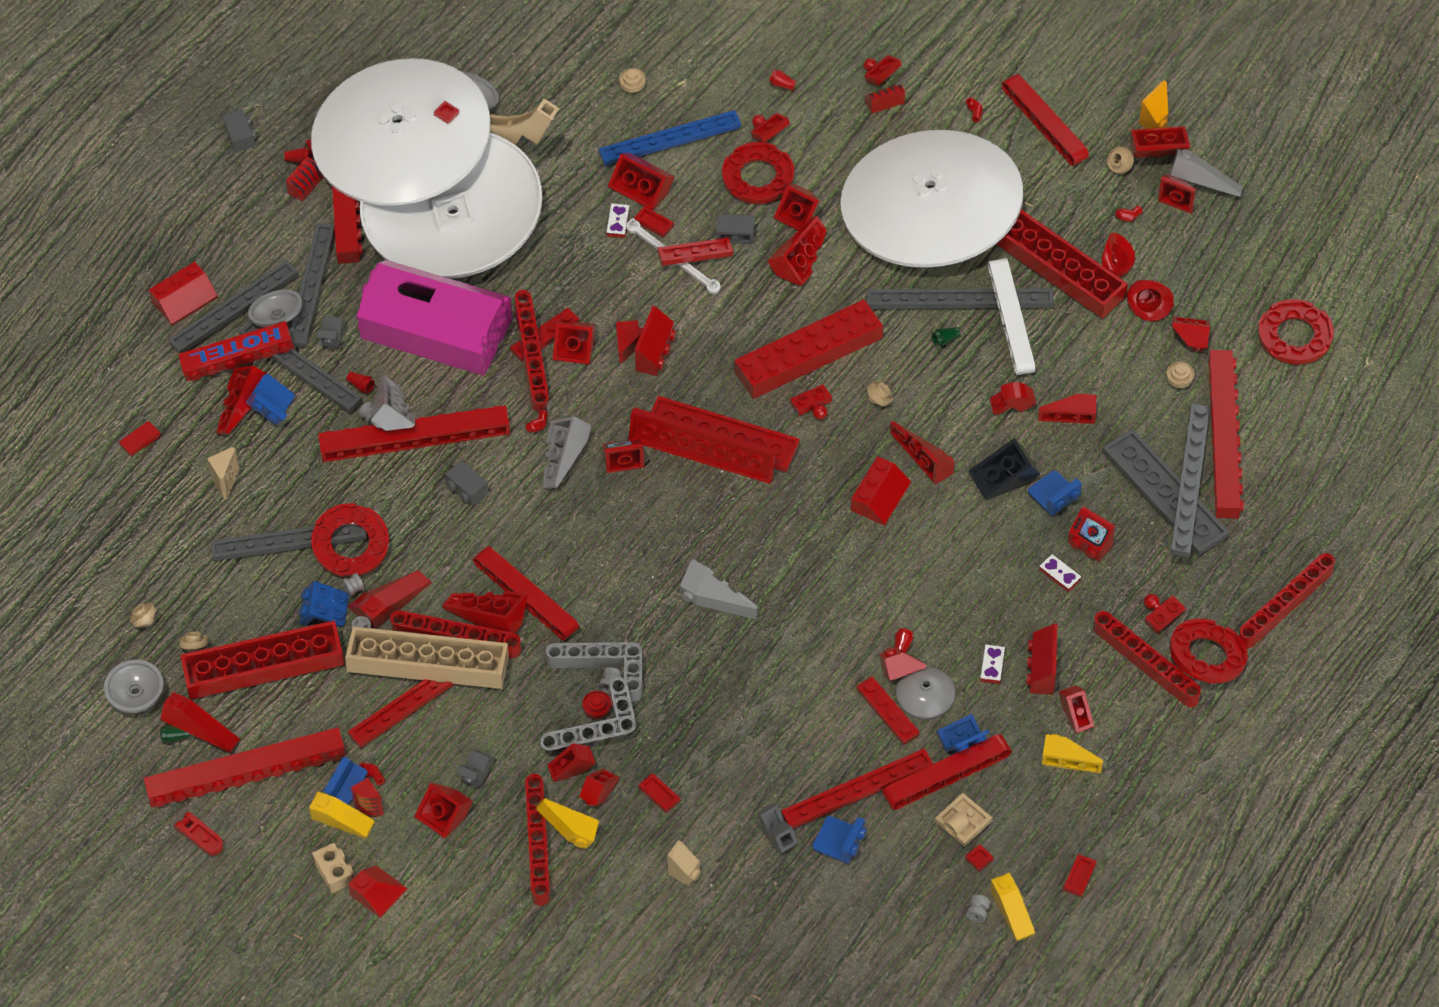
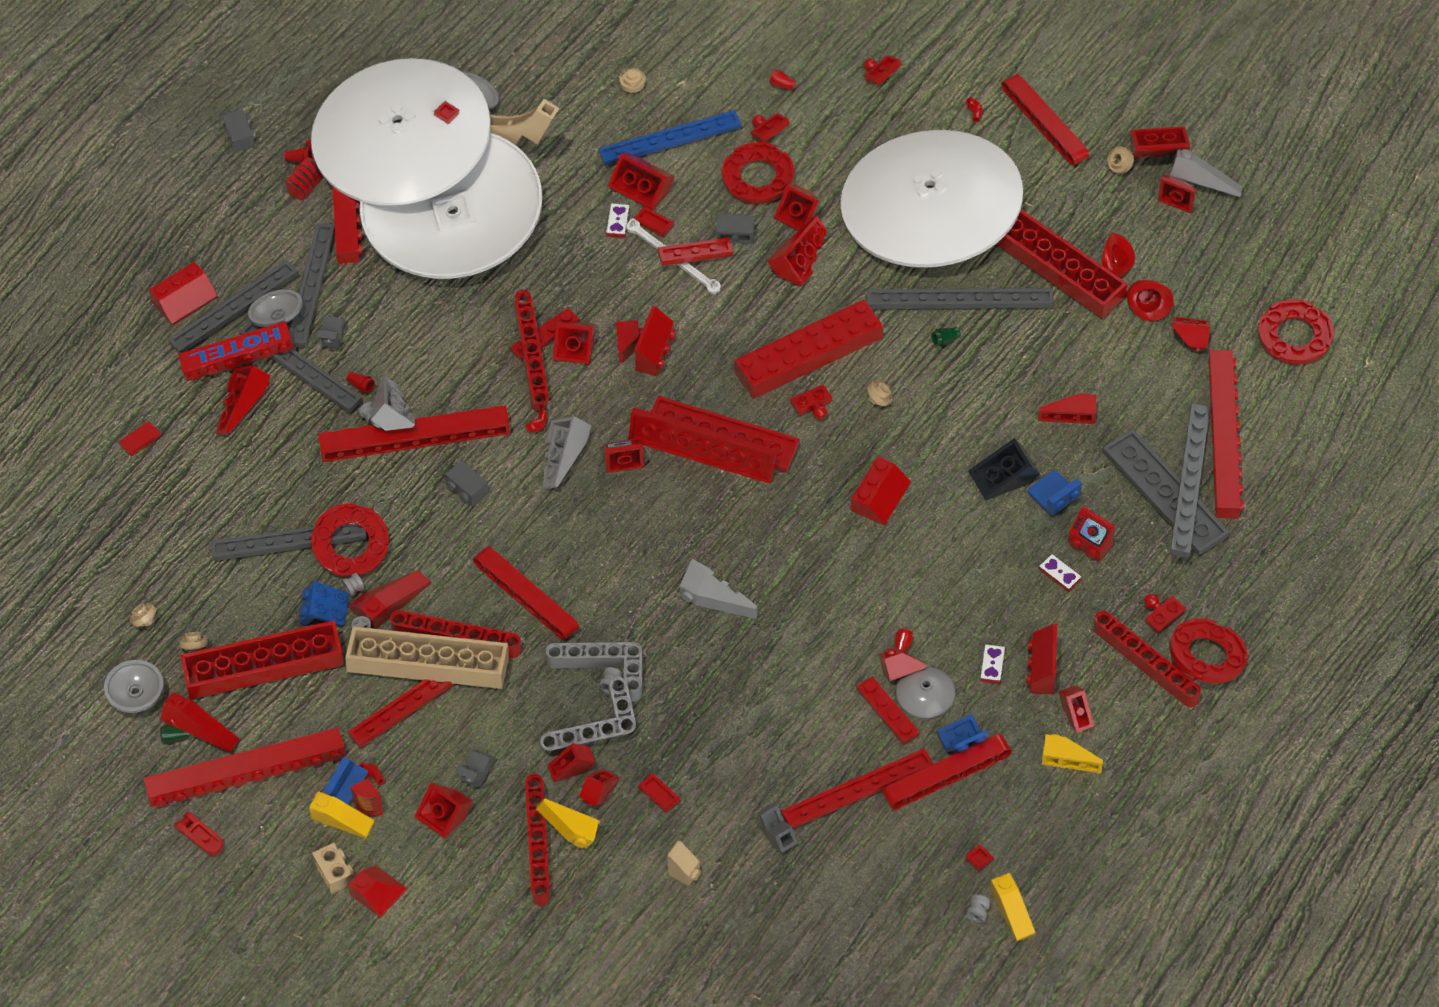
tan slope [207,447,240,500] -> none
blue bracket [246,374,294,425] -> none
dark pink panel [356,260,513,376] -> none
red wedge [442,591,527,633] -> none
red plate [582,691,612,719] -> none
blue bracket [813,816,867,864] -> none
red brick [865,84,905,114] -> none
red wedge [890,421,955,485] -> none
tan plate [935,793,992,847] -> none
white beam [988,258,1035,376] -> none
red brick [990,382,1036,416] -> none
red tile [1063,854,1097,897] -> none
red arm [1115,205,1143,222] -> none
light orange slope [1139,80,1168,129] -> none
tan plate [1166,362,1194,388] -> none
red beam [1239,553,1335,648] -> none

